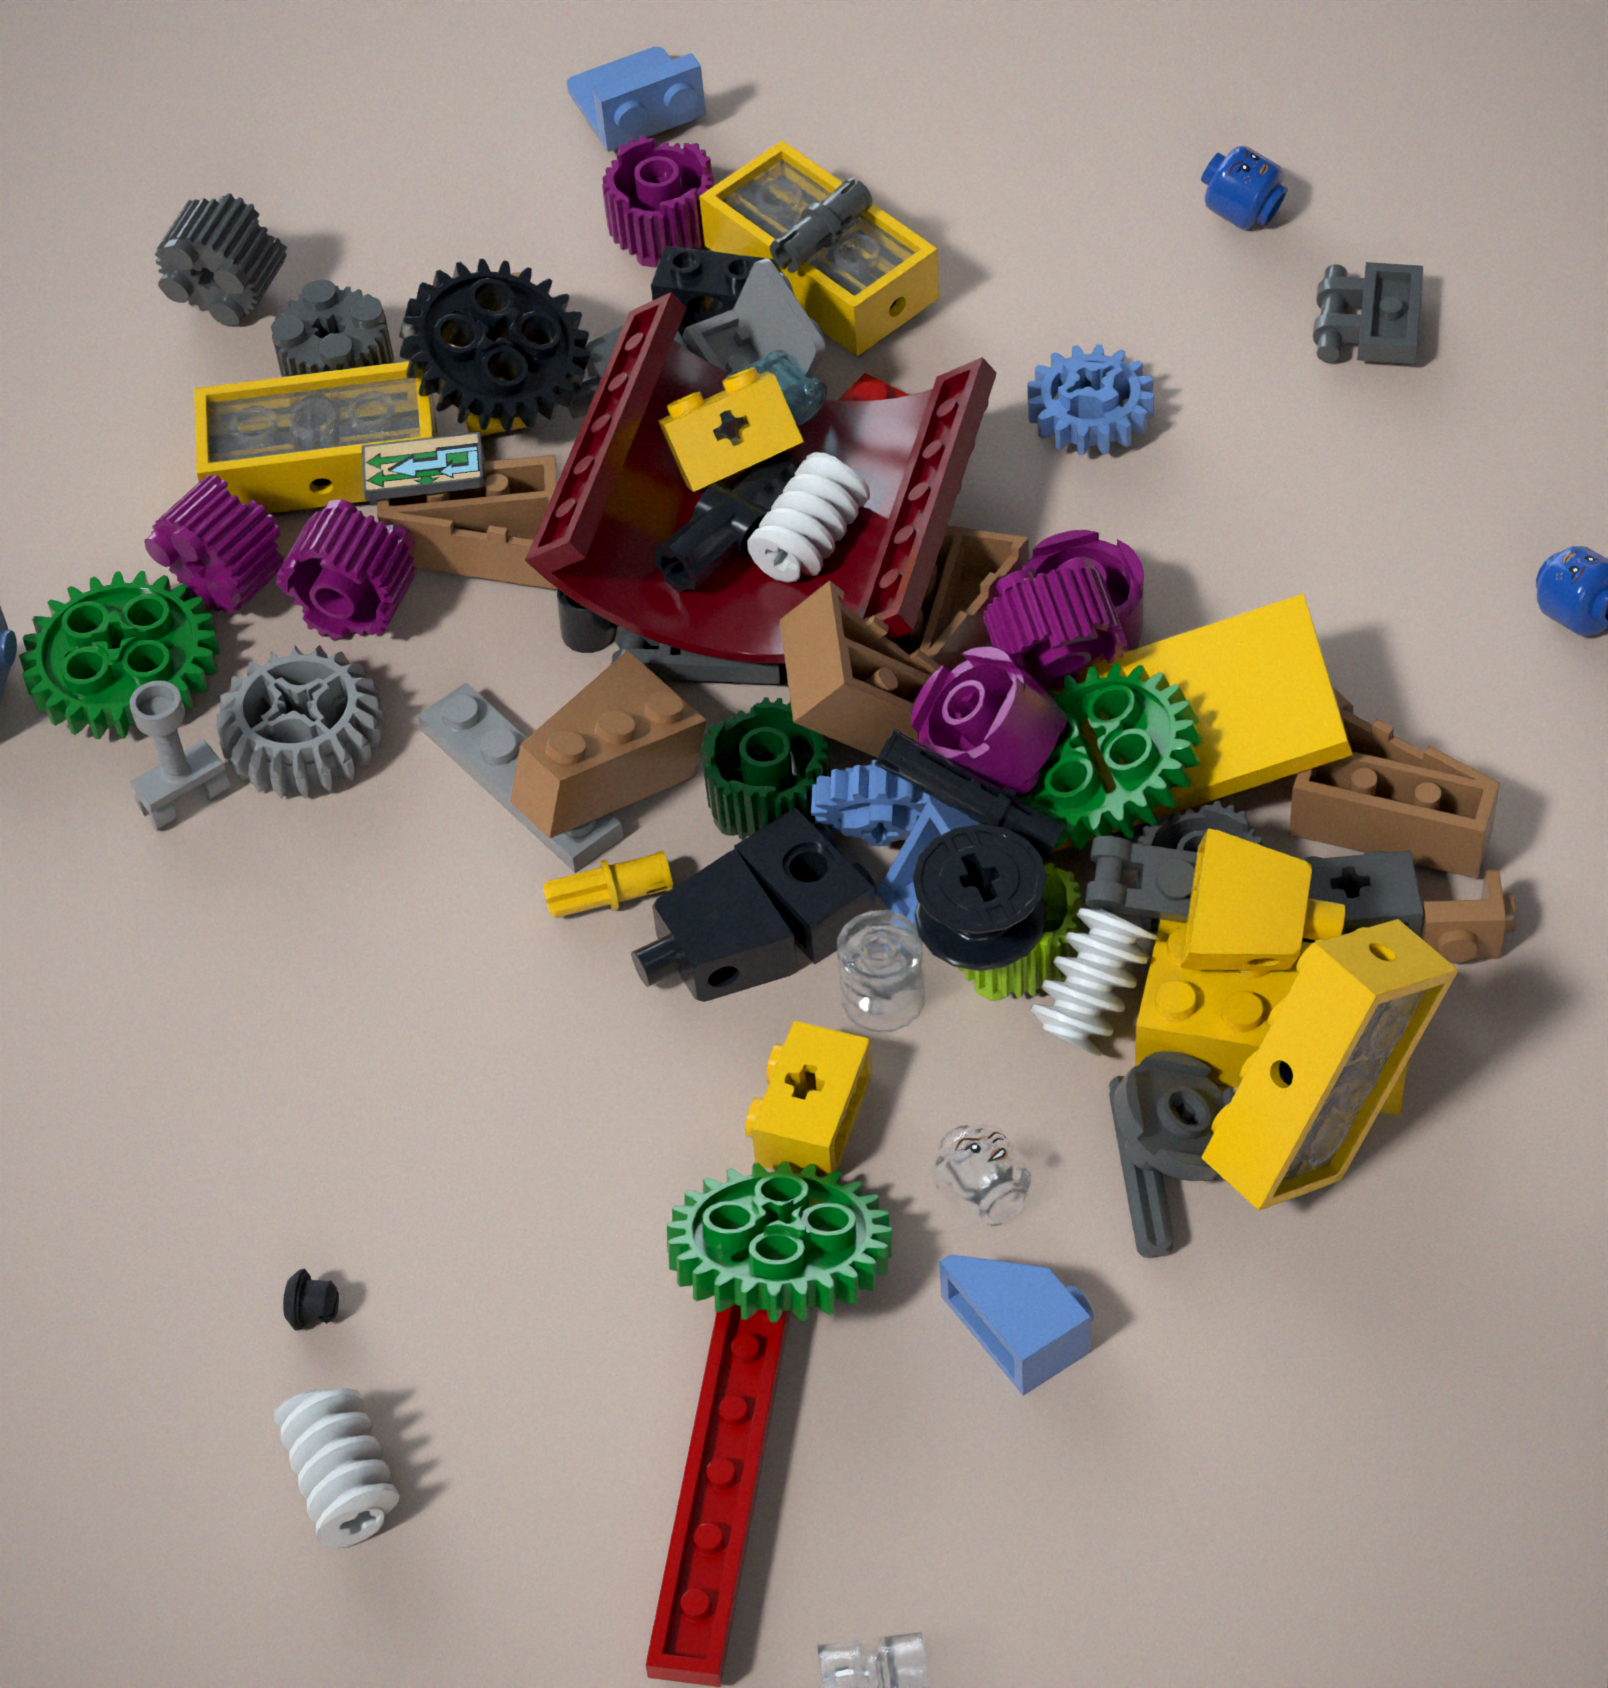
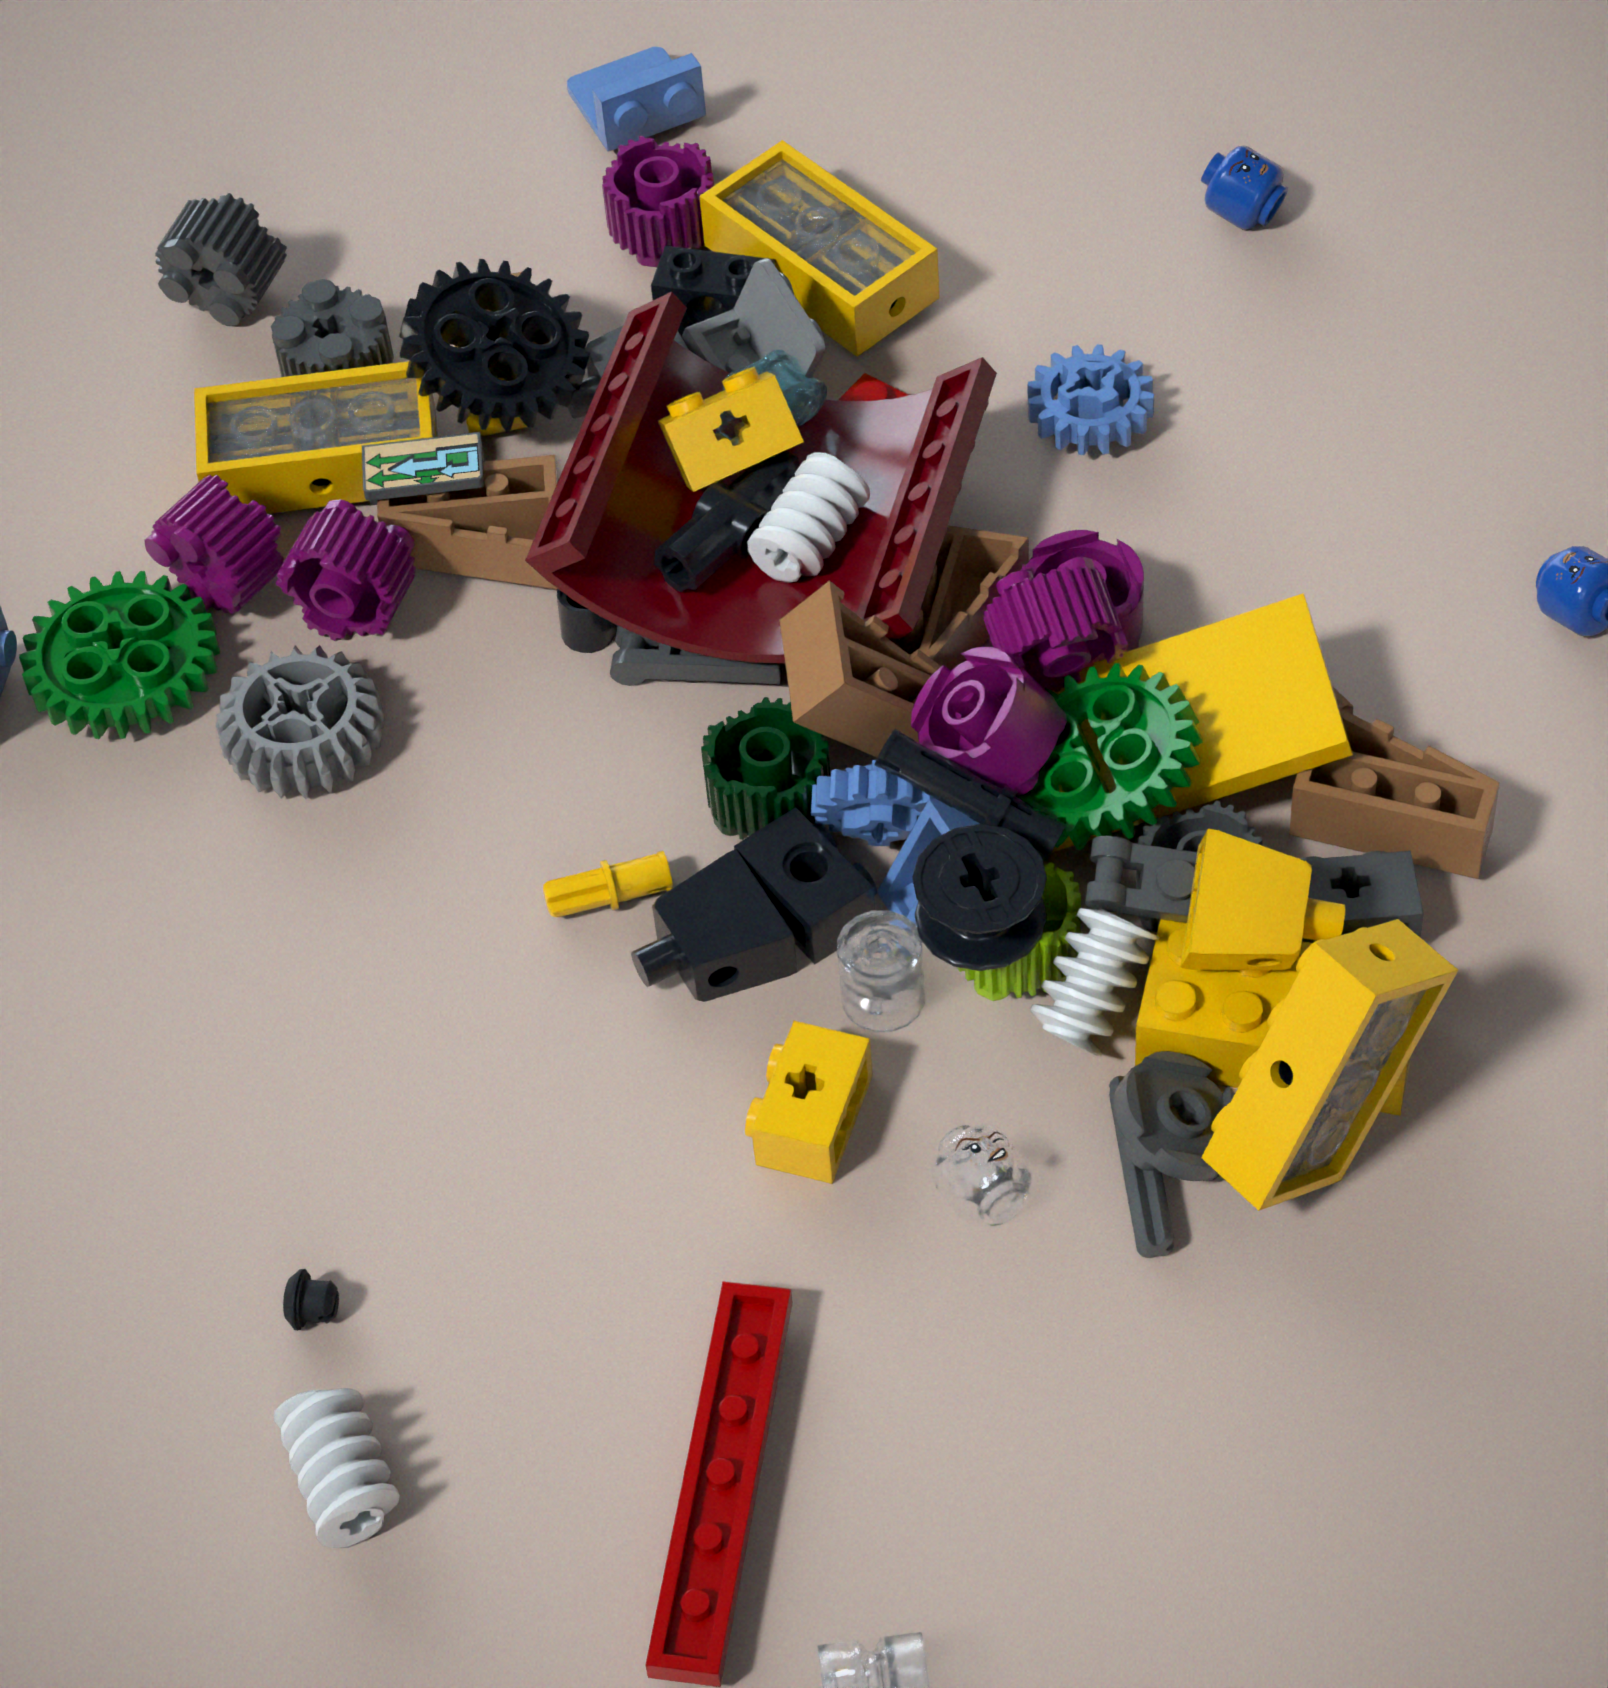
light grey bar [129,681,230,830] -> none
light grey plate [418,683,624,873] -> none
medium nougat wedge [510,650,707,839] -> none
green gear [667,1161,892,1323] -> none
dark grey pin [770,178,873,273] -> none
medium blue slope [939,1254,1094,1396] -> none
dark grey plate [1312,262,1423,364] -> none
medium nougat bracket [1421,870,1516,963] -> none

